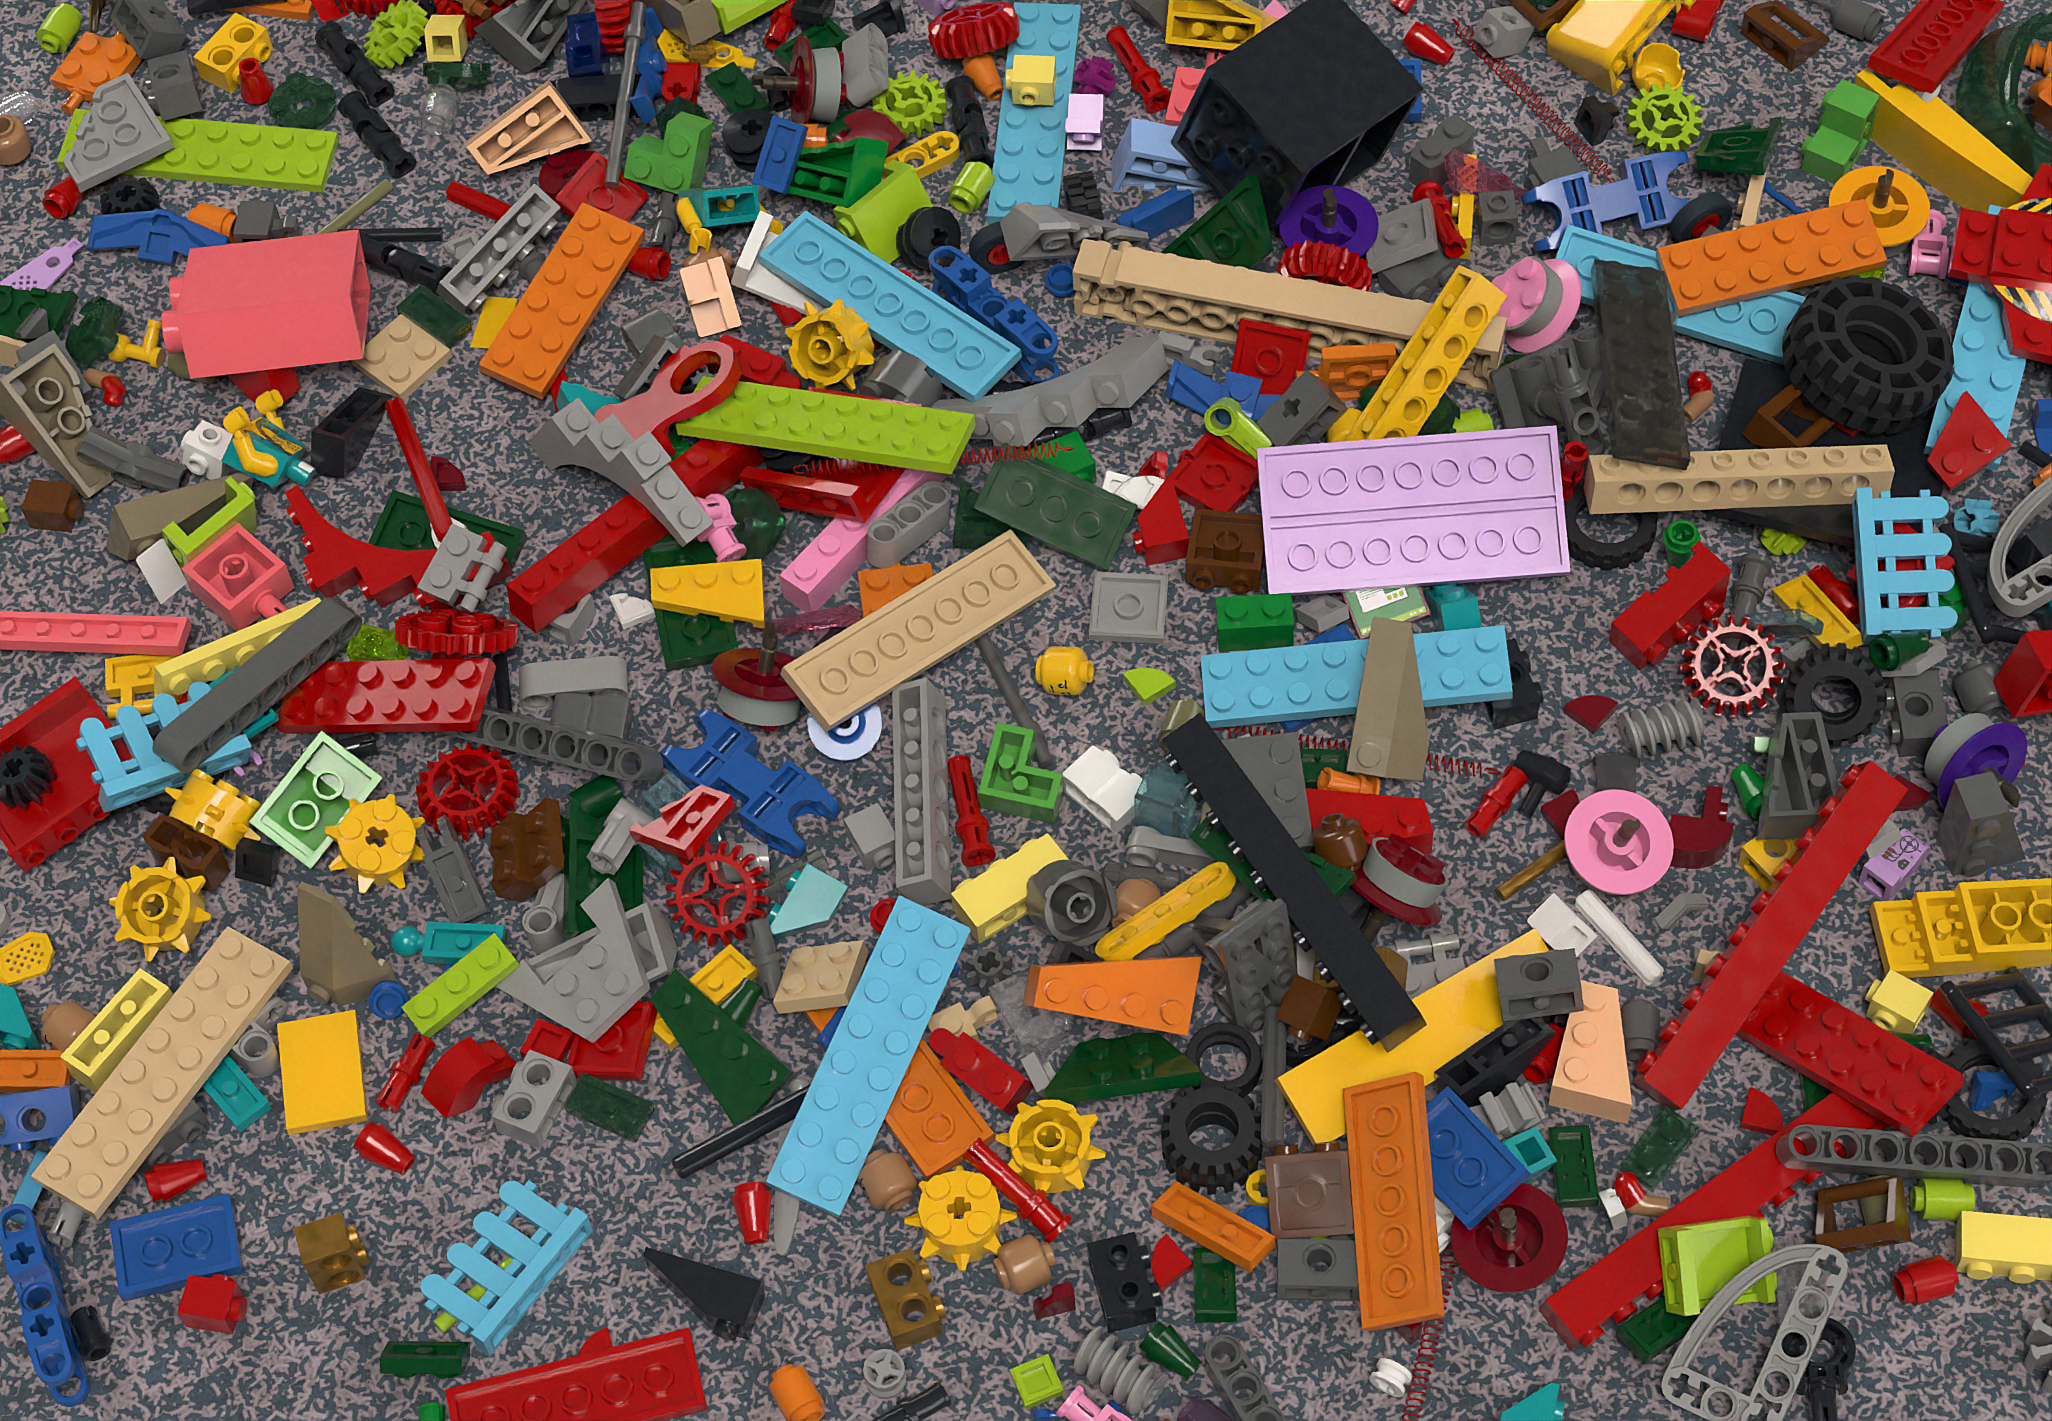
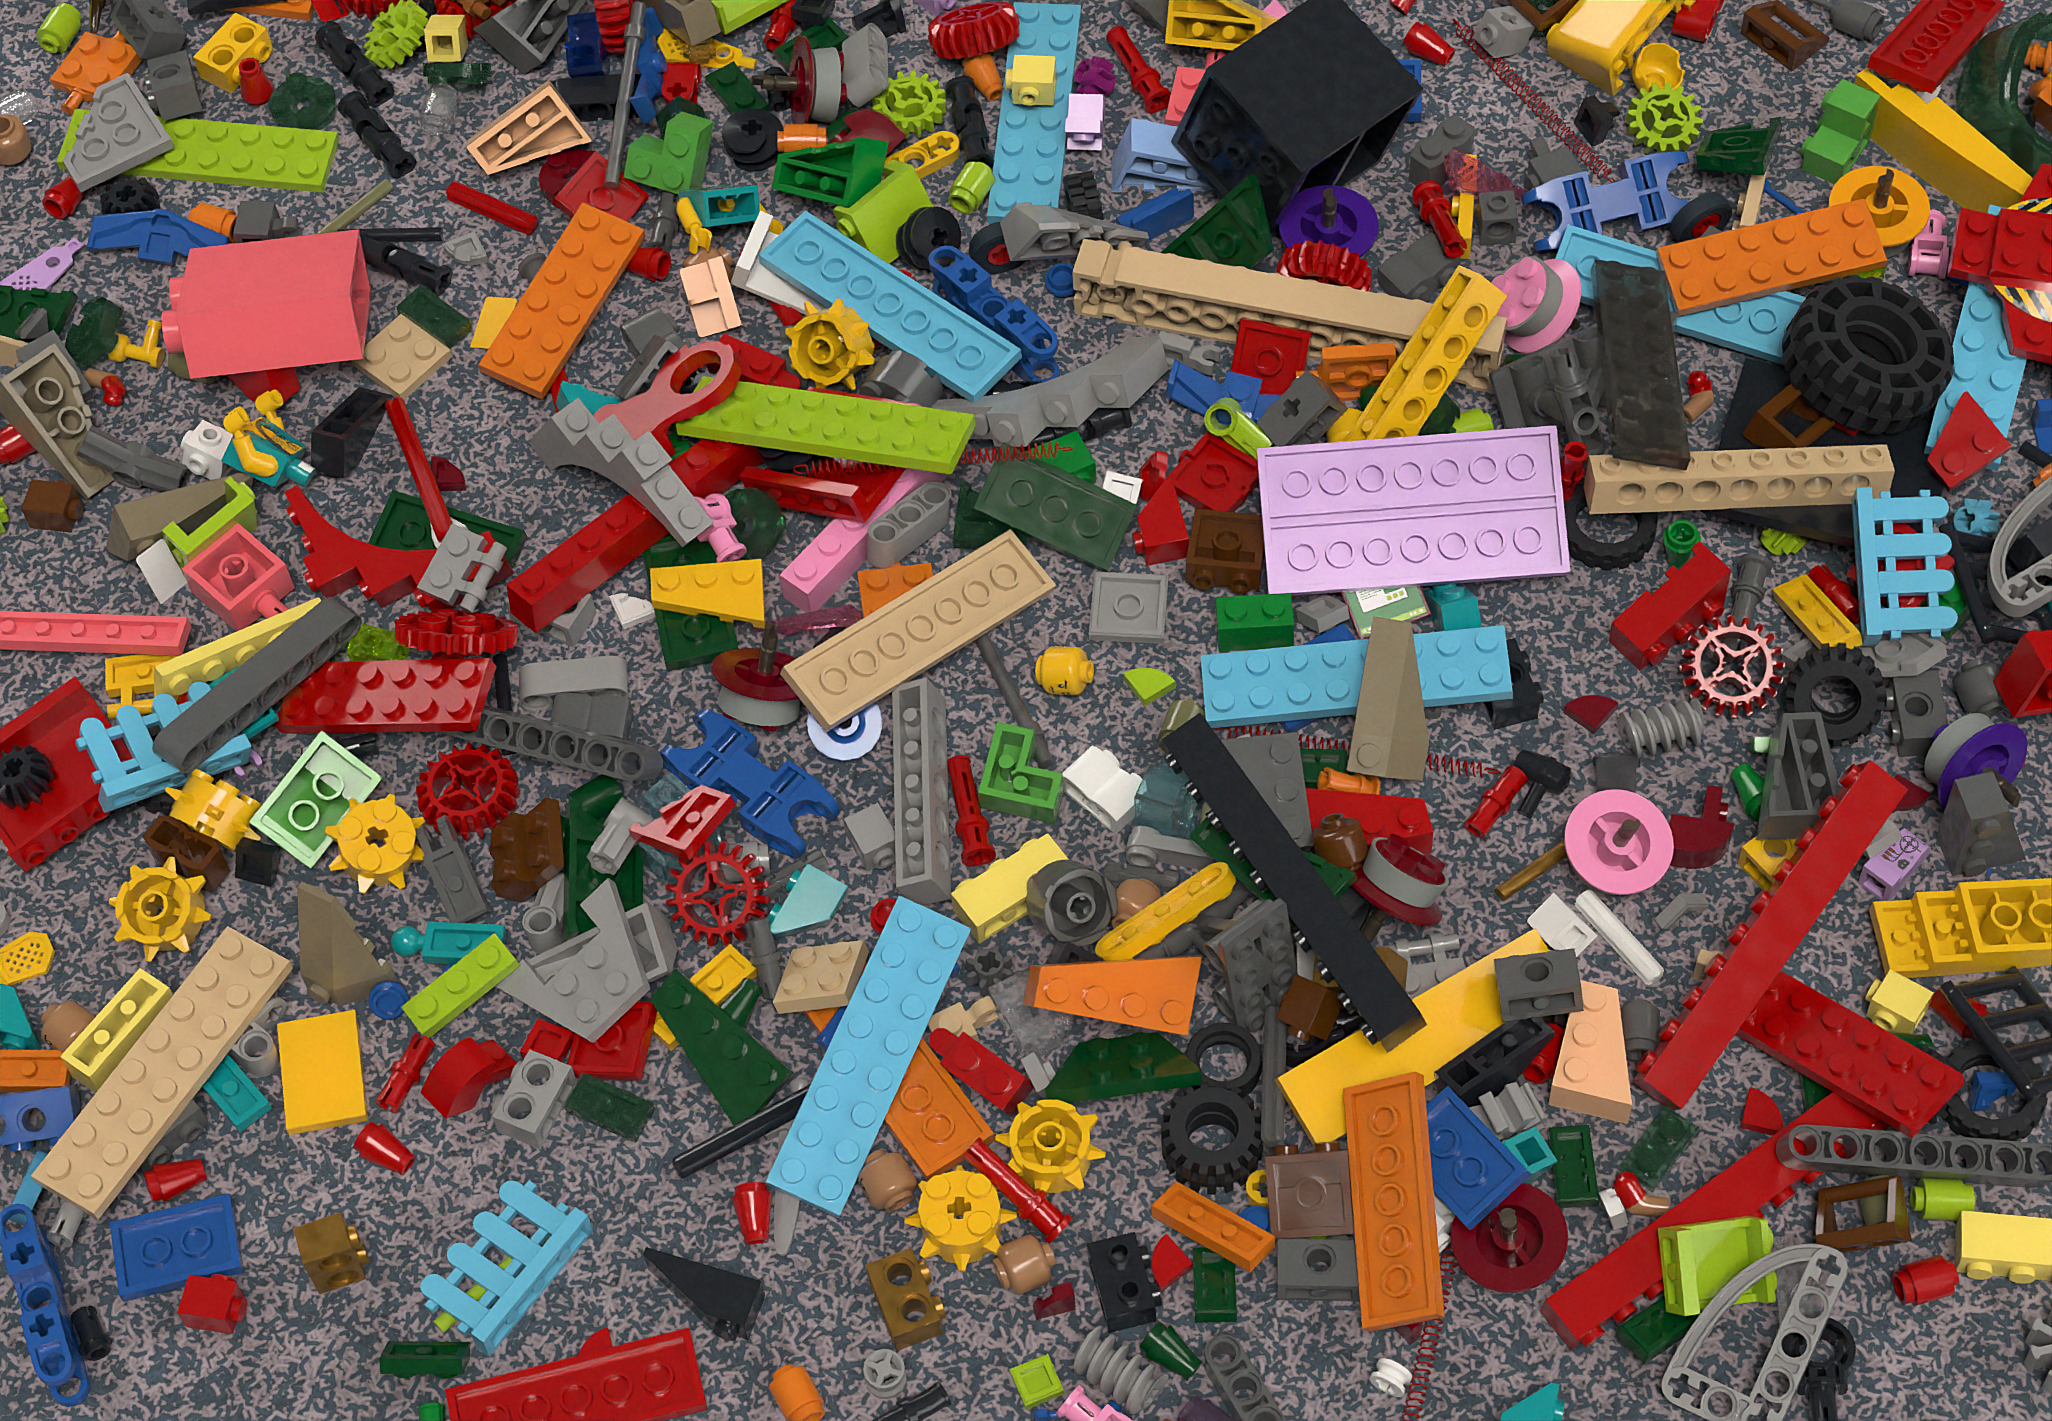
light grey brick [436,183,561,316] -> none
blue panel [751,115,809,194] -> none
white tile [1113,476,1165,511] -> none
light grey tile [1366,198,1438,274] -> none
dark red tile [1540,788,1580,840] -> none
clear light blue tile [1739,609,1824,640] -> none
dark green cone [1869,631,1929,671] -> none

